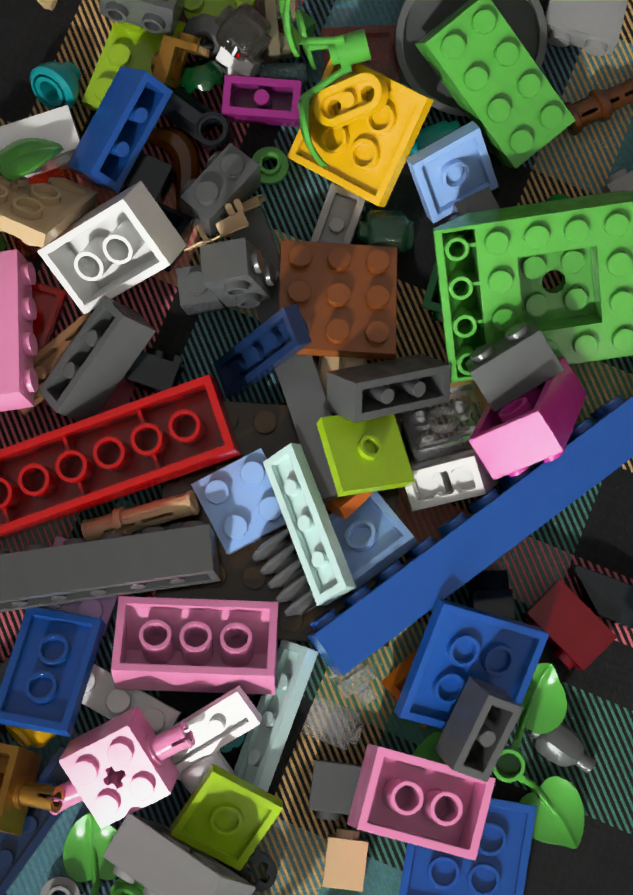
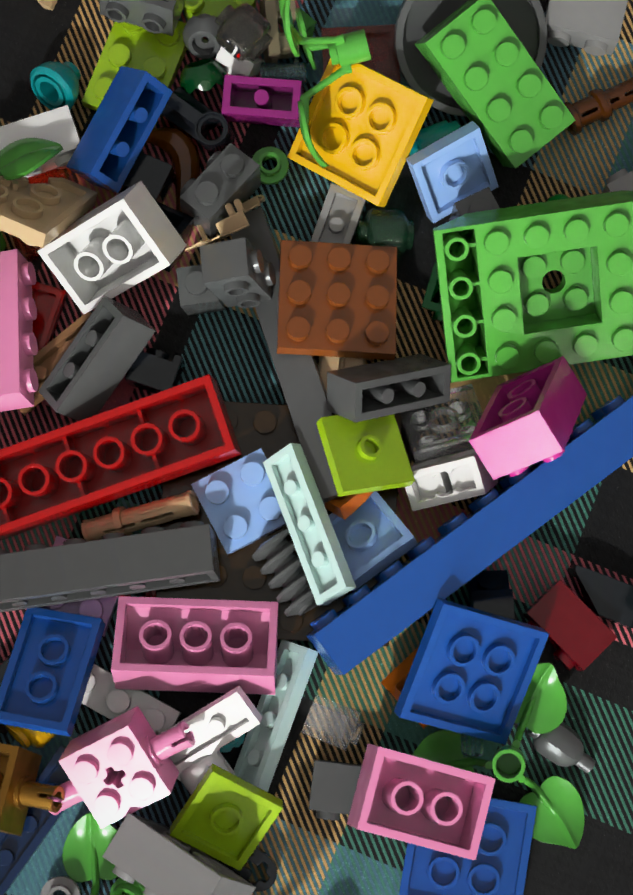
pearl gold bracket [151,32,210,89] -> none
dark blue plate [214,304,312,398] -> none
yellow plate [313,73,389,128] -> none
tan brick [322,828,368,892] -> none
clear tile [329,659,378,706] -> none
dark grey brick [434,676,523,782] -> none
dark grey brick [465,321,564,412] -> none

